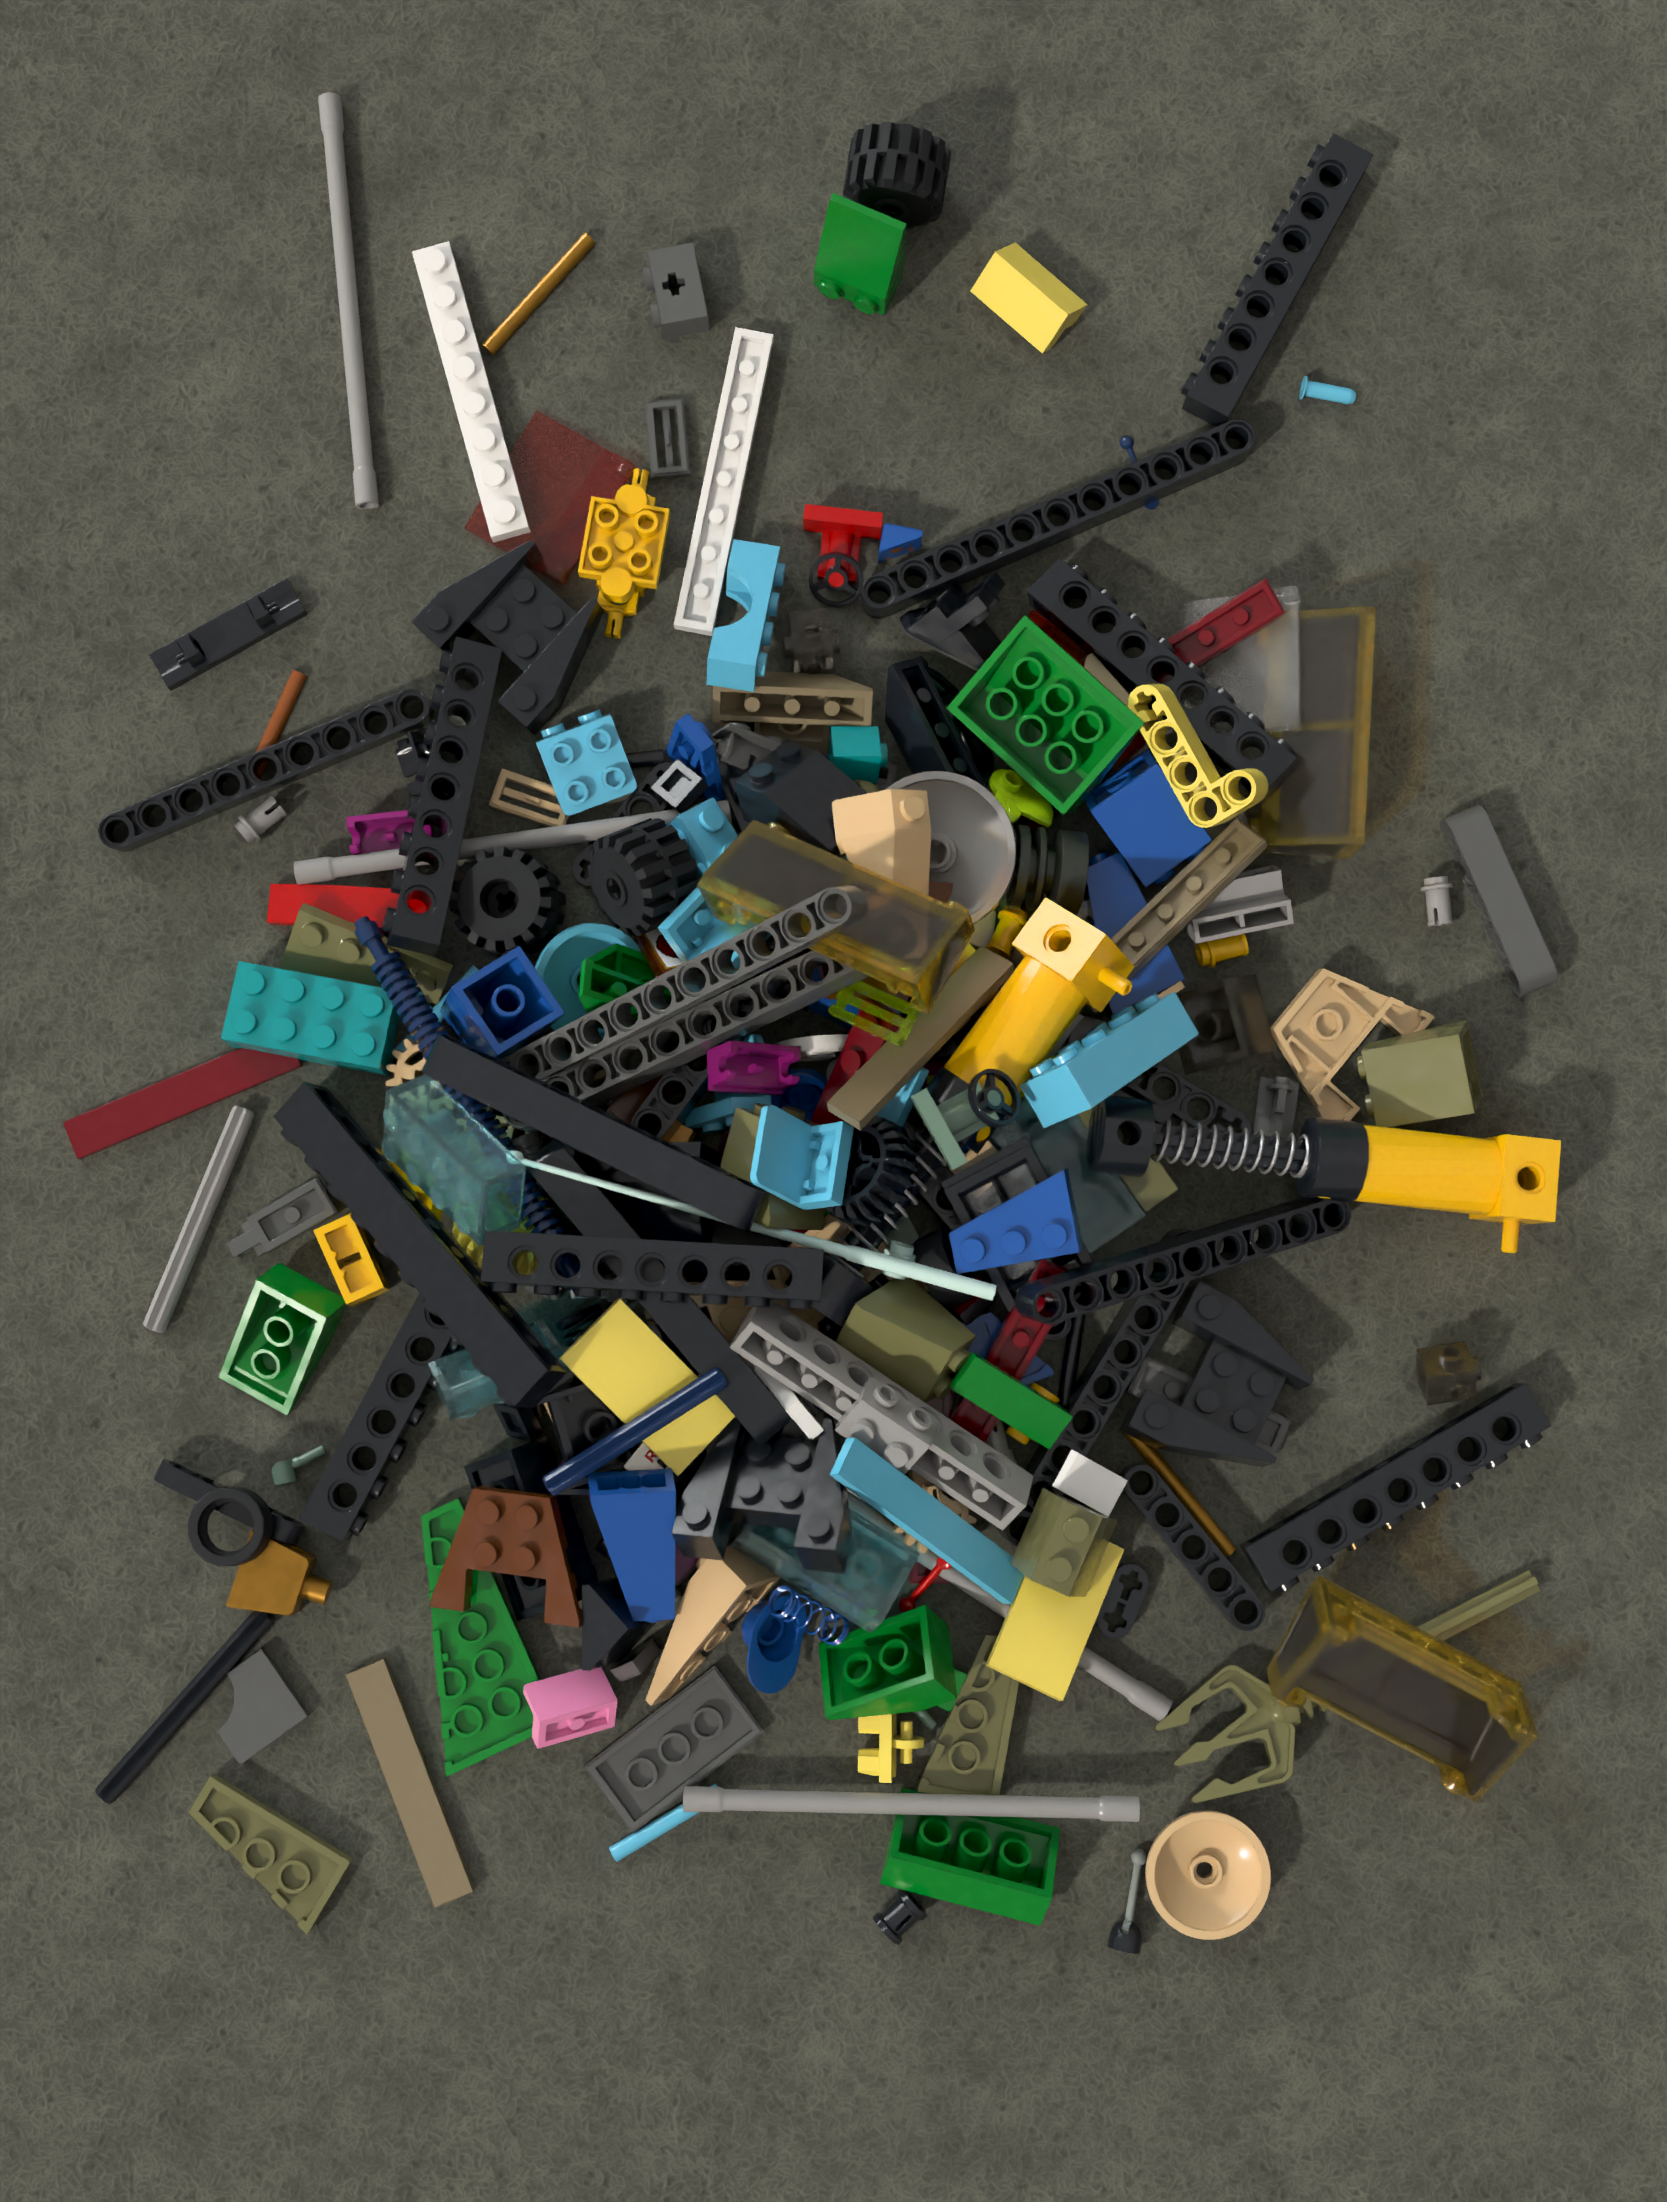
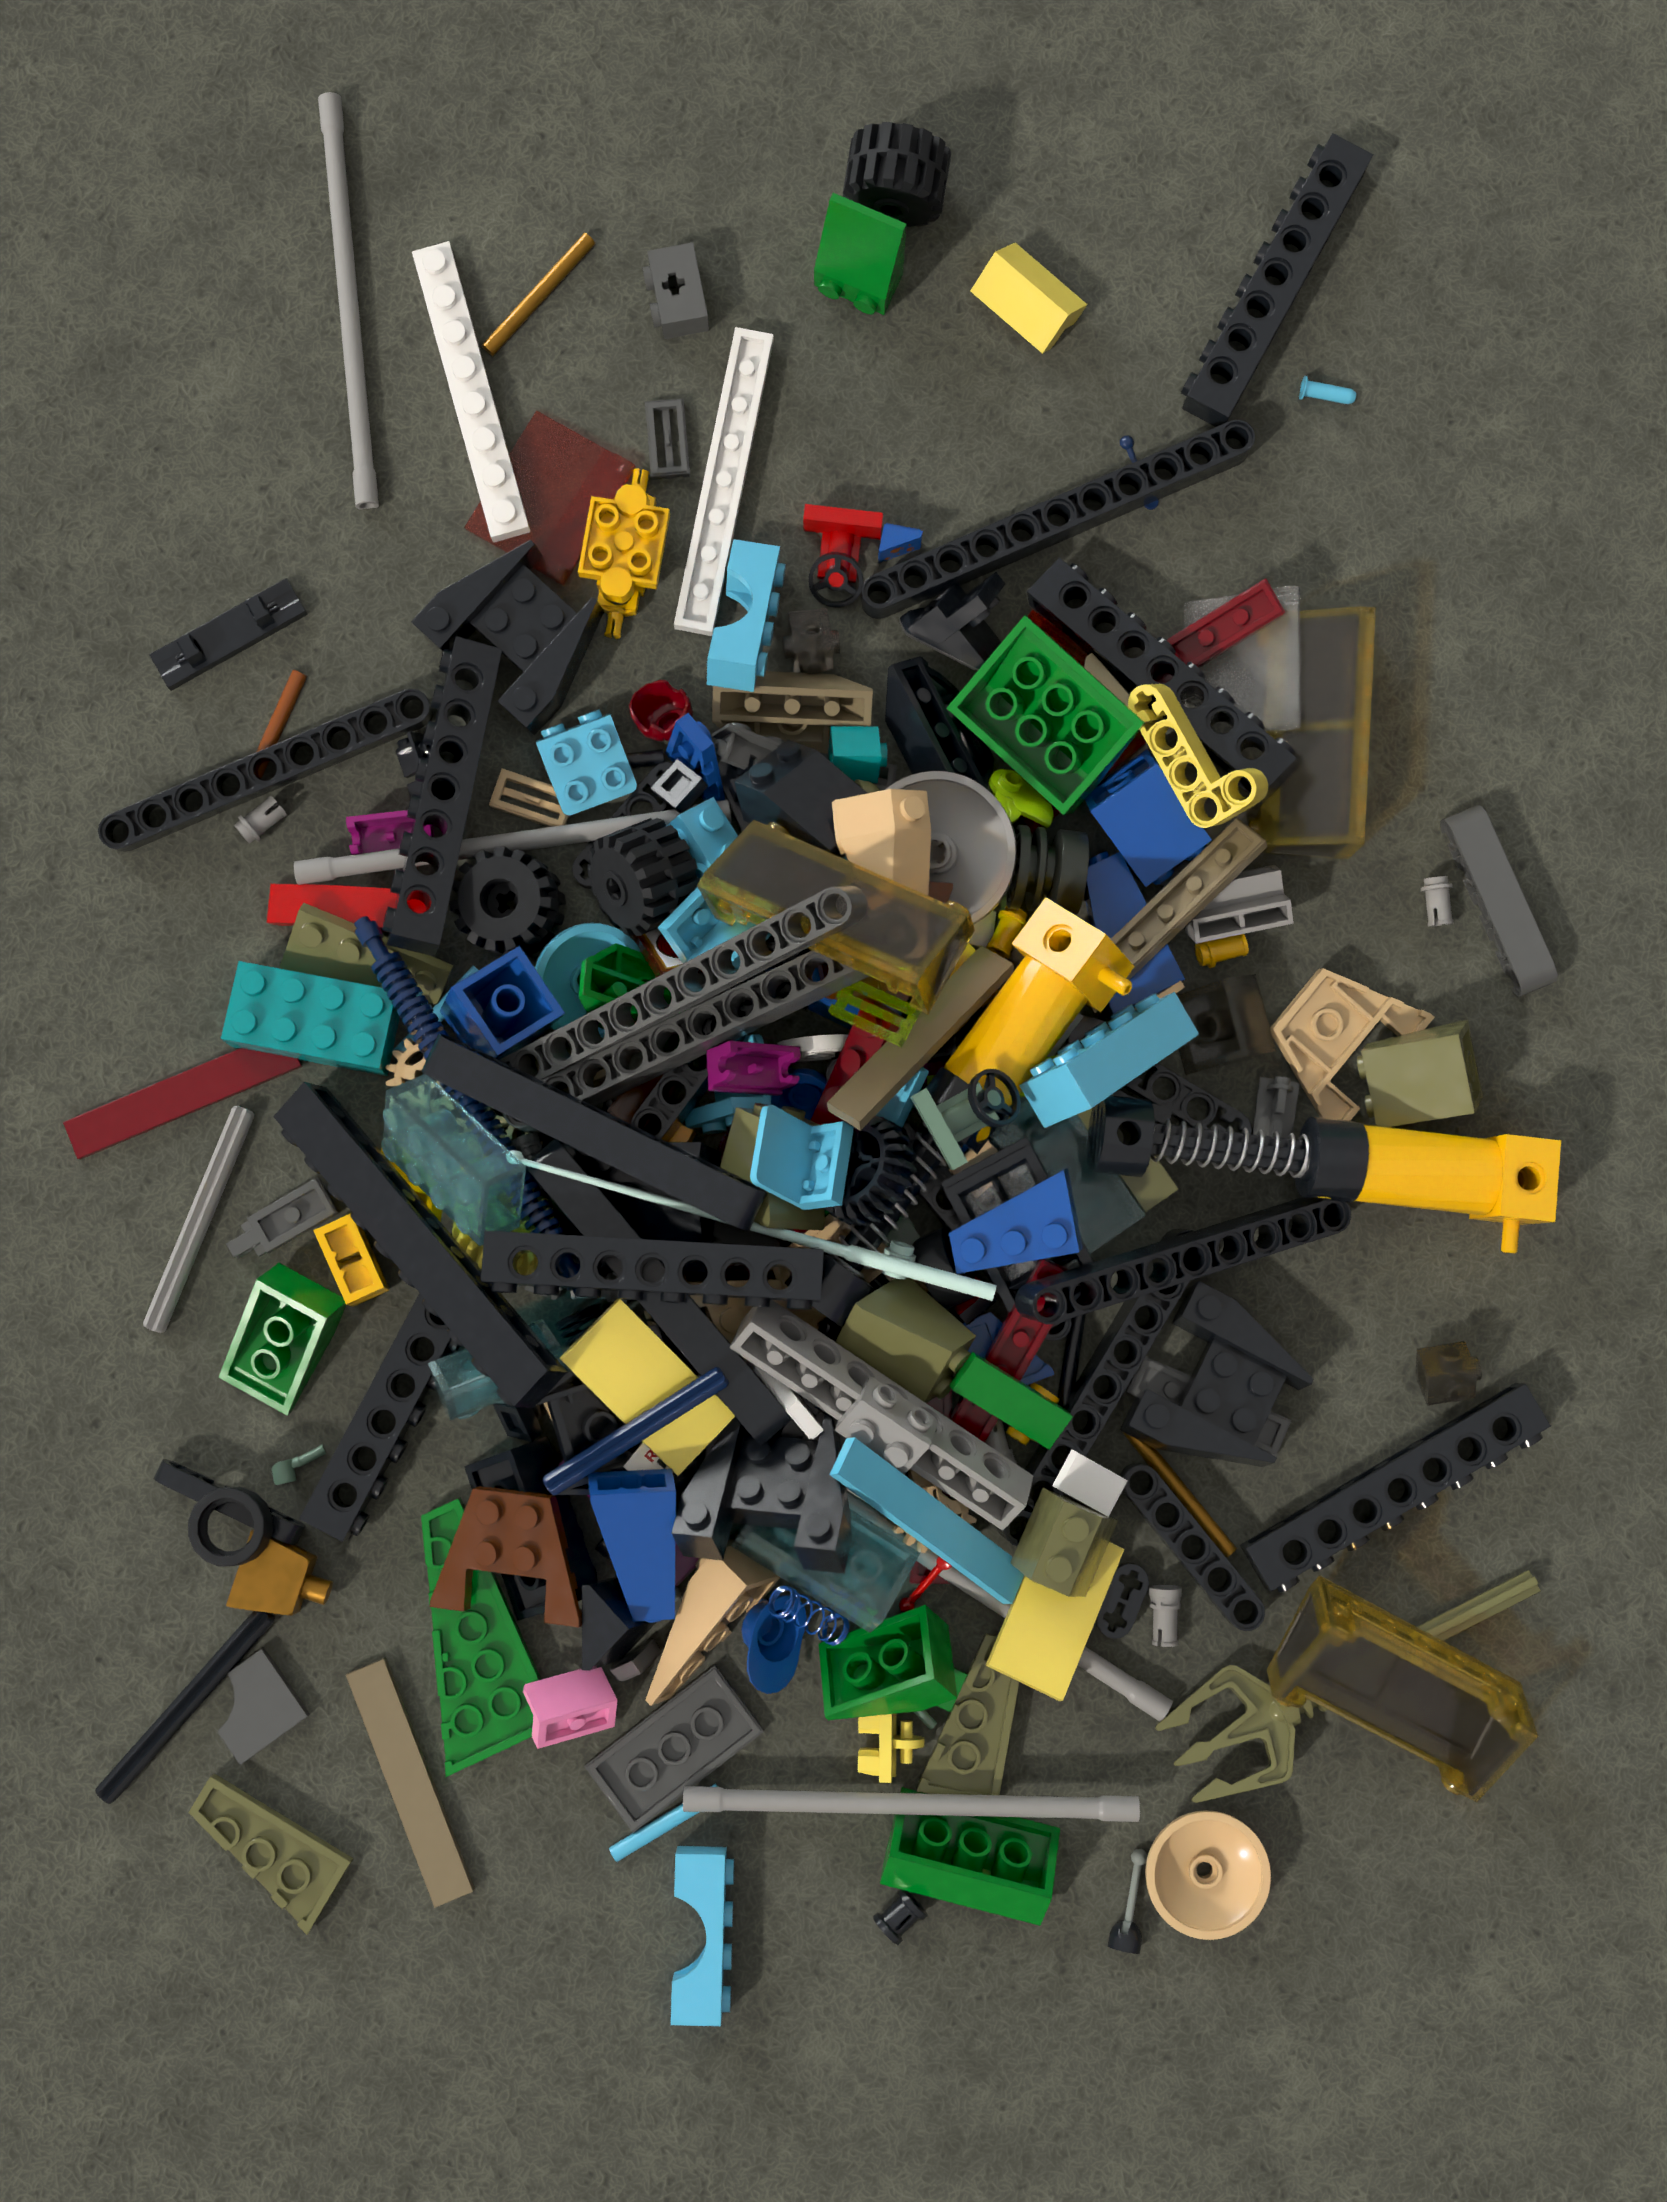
none -> dark red hair [629,680,693,742]
none -> medium azure arch [671,1846,734,2026]
none -> light grey pin [1149,1585,1182,1647]

